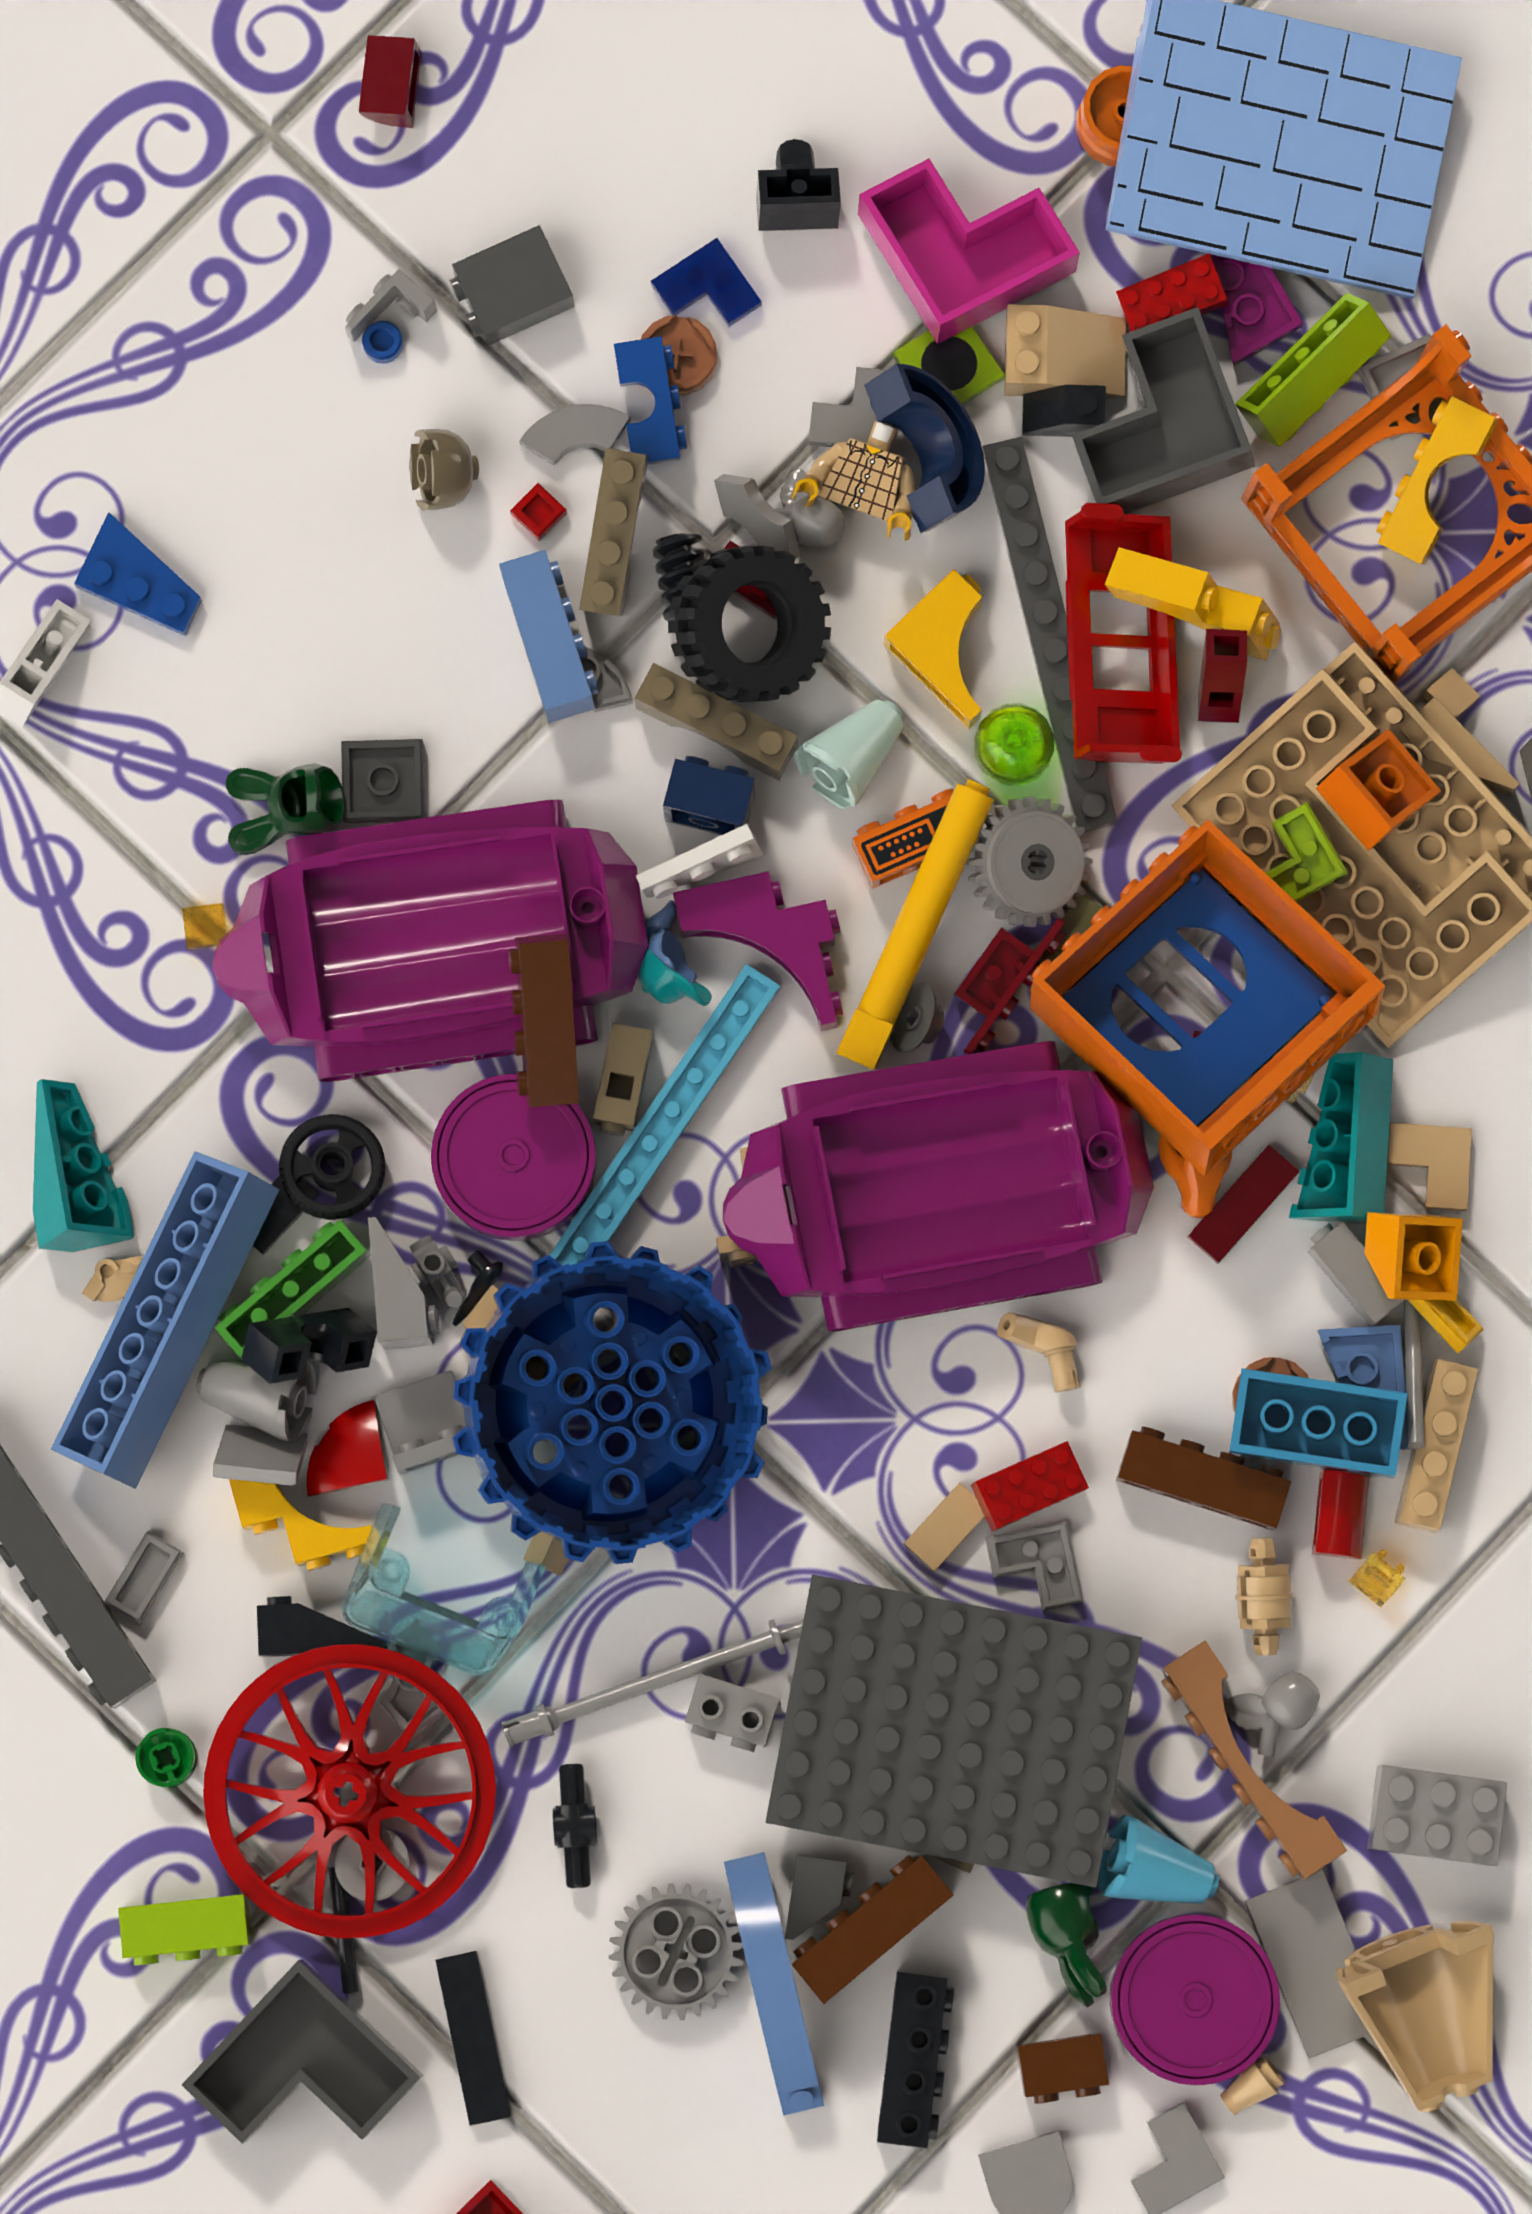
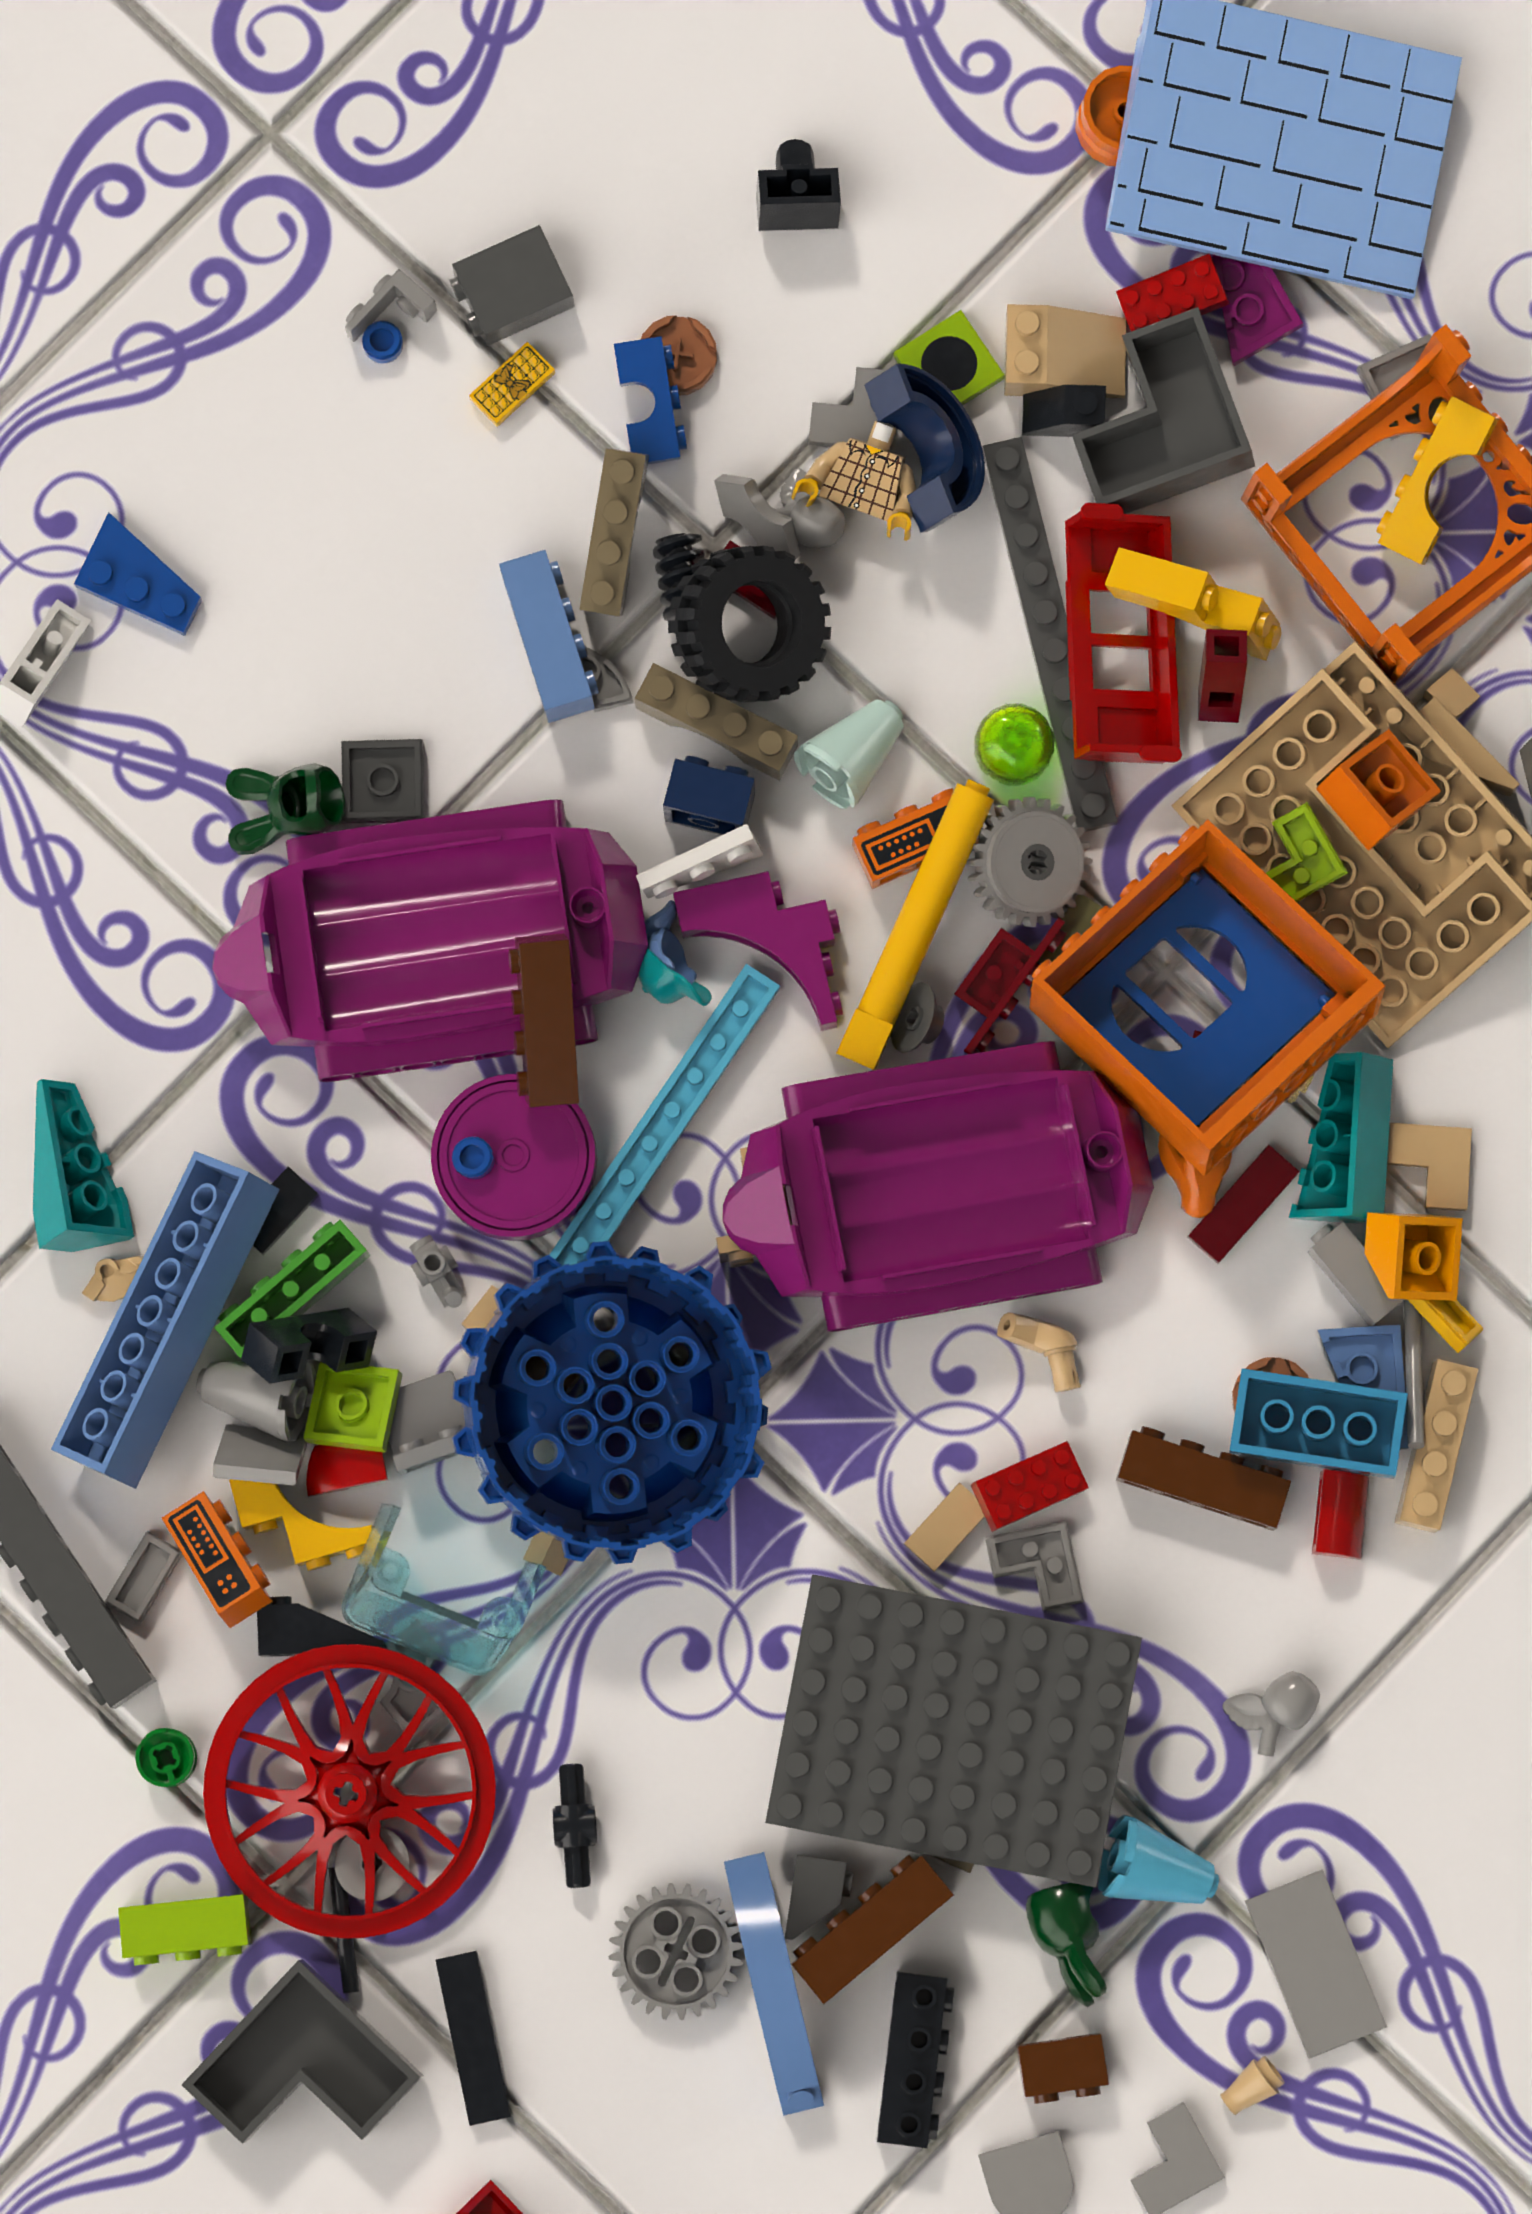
clear yellow tile [182,903,227,950] -> none
black wheel [279,1114,386,1220] -> none
dark red brick [358,35,422,128] -> none
light grey slope [368,1217,440,1349] -> none
dark tan cylinder [409,429,479,510] -> none
black bar [452,1250,503,1326] -> none
light grey bar [501,1619,804,1747] -> none
red tile [510,483,567,541] -> none
light grey tile [519,404,631,465] -> none
dark tan brick [593,1023,654,1136] -> none
clear blue tile [651,238,762,327] -> none
light grey brick [685,1674,779,1752] -> none
dark pink piece [858,158,1080,344] -> none
yellow arch [884,569,982,729] -> none
magenta brick [1110,1915,1280,2085] -> none
medium nougat arch [1161,1640,1347,1881] -> none
lime brick [1235,293,1391,447] -> none
tan piece [1235,1538,1293,1656] -> none
tan cone [1336,1921,1494,2112] -> none
clear yellow tile [1348,1549,1406,1607] -> none
light grey brick [1367,1765,1507,1866] -> none
none -> orange brick [162,1491,273,1628]
none -> lime tile [303,1362,402,1453]
none -> blue tile [452,1137,495,1179]
none -> yellow tile [469,342,555,427]

